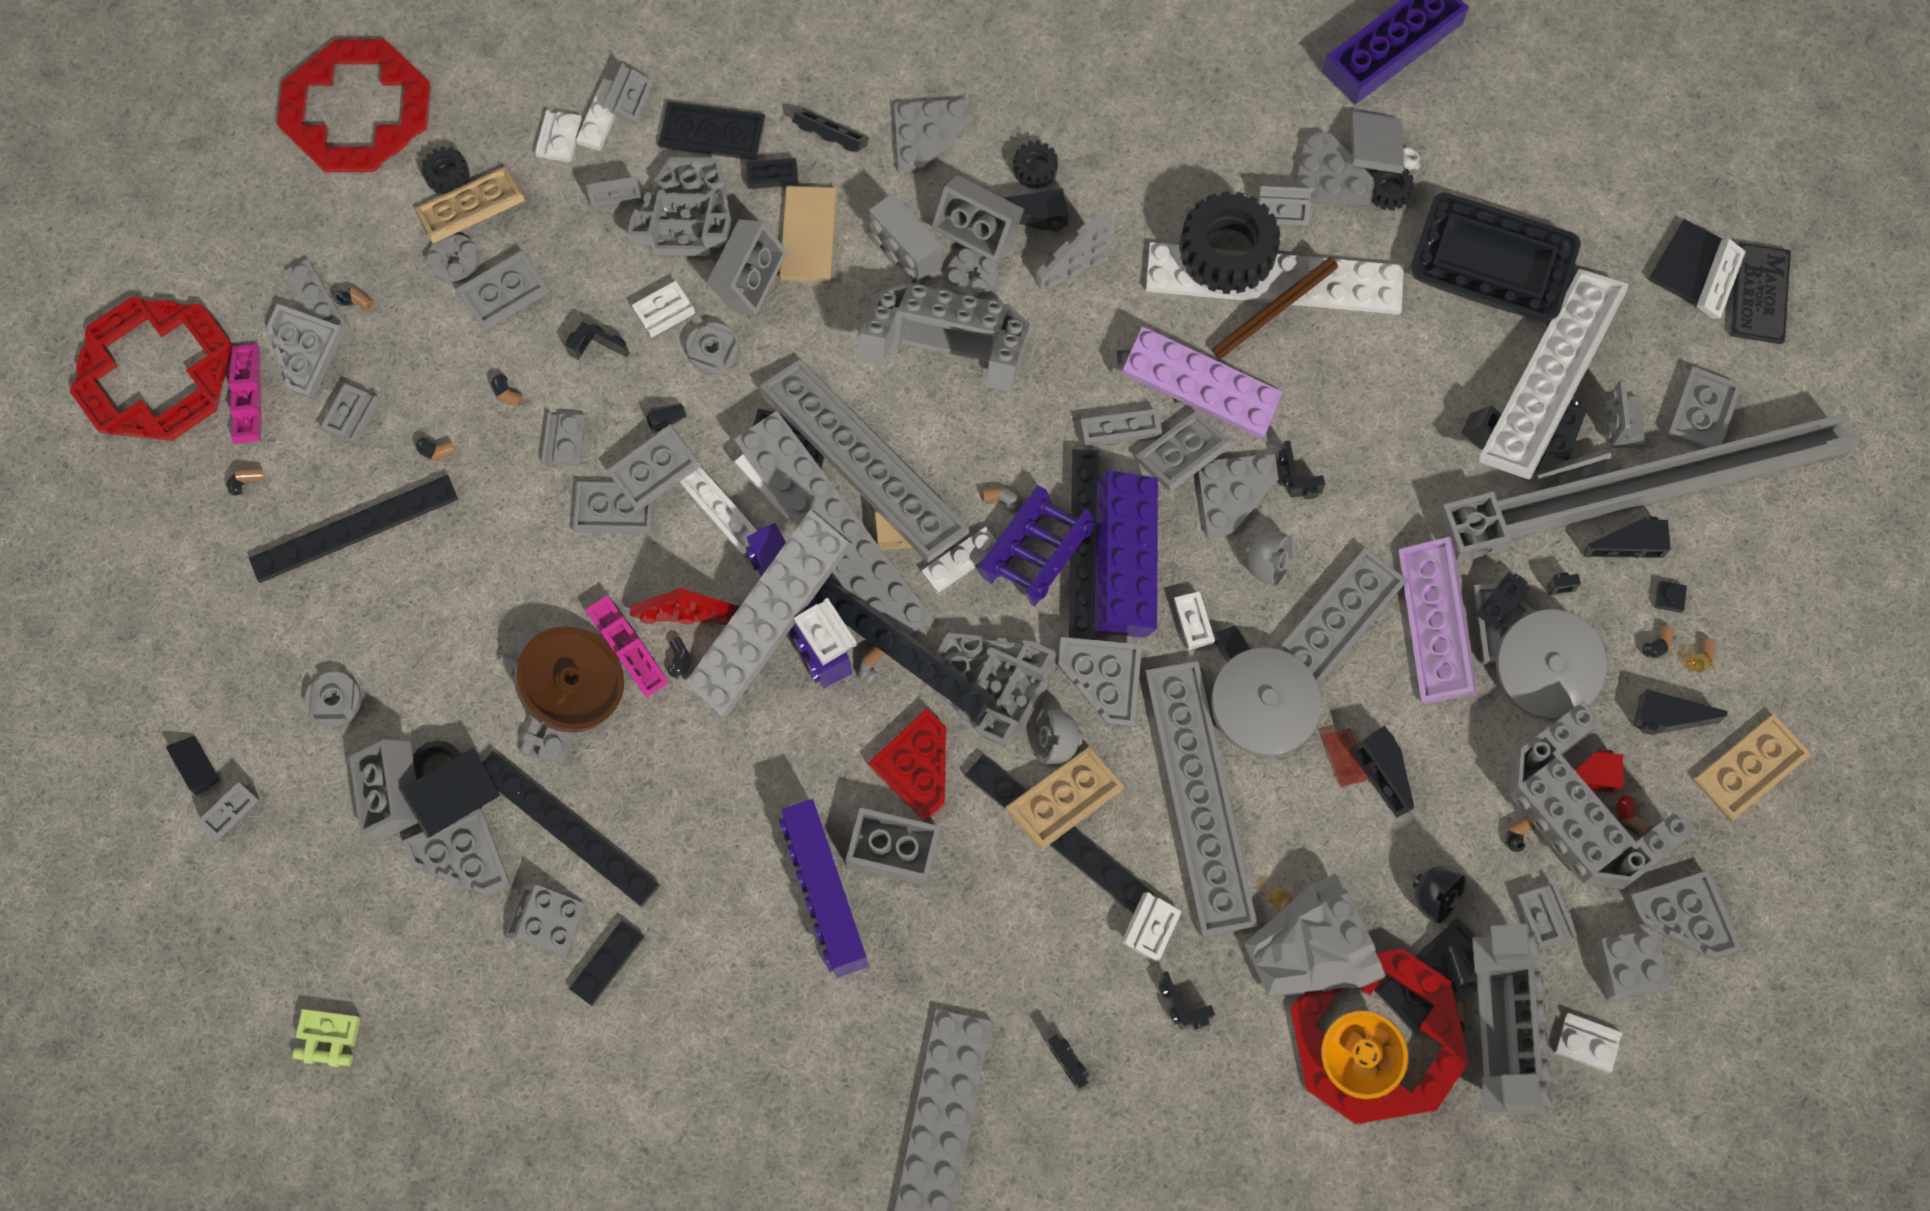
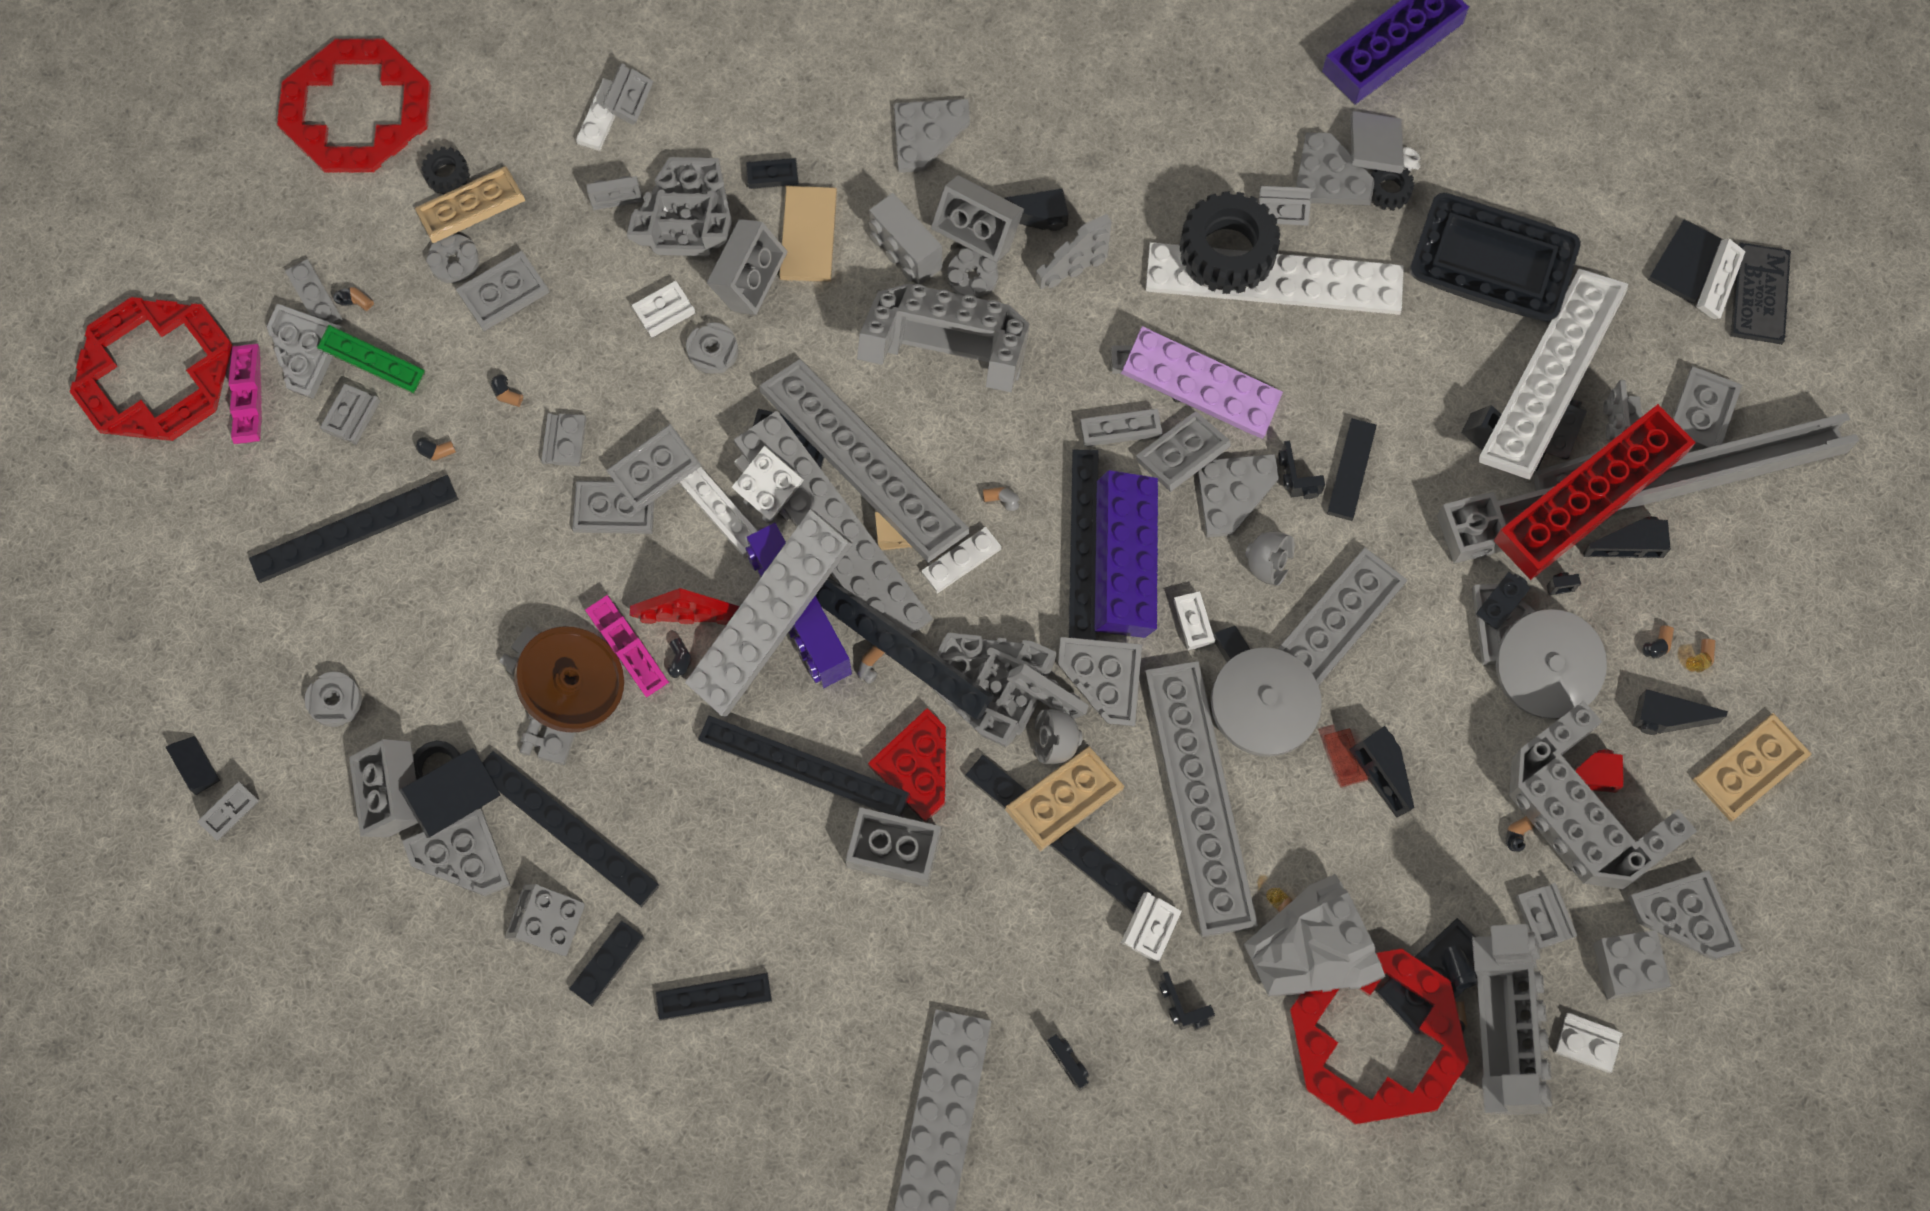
arm [226,468,263,496] -> none
yellowish green plate [293,1009,361,1068] -> none
white plate [535,110,583,162] -> none
black bracket [566,321,630,360] -> none
black cone [645,403,686,432] -> none
black tile [658,101,766,161] -> none
dark purple brick [778,799,869,978] -> none
black plate [792,108,869,152] -> none
white plate [794,598,857,665] -> none
dark purple fence [978,485,1094,607] -> none
black tyre [1013,140,1058,189] -> none
reddish brown axle [1212,257,1338,359] -> none
light orange piece [1322,1011,1408,1099] -> none
lavender plate [1398,537,1477,704] -> none
black cylinder [1413,866,1466,924] -> none
arm [1616,795,1649,835] -> none
black plate [1655,581,1687,613] -> none
none -> green tile [317,325,425,394]
none -> black tile [655,973,772,1021]
none -> black plate [698,715,910,817]
none -> white plate [732,446,804,522]
none -> light grey plate [1007,664,1089,719]
none -> black tile [1327,418,1377,521]
none -> red brick [1494,404,1696,580]

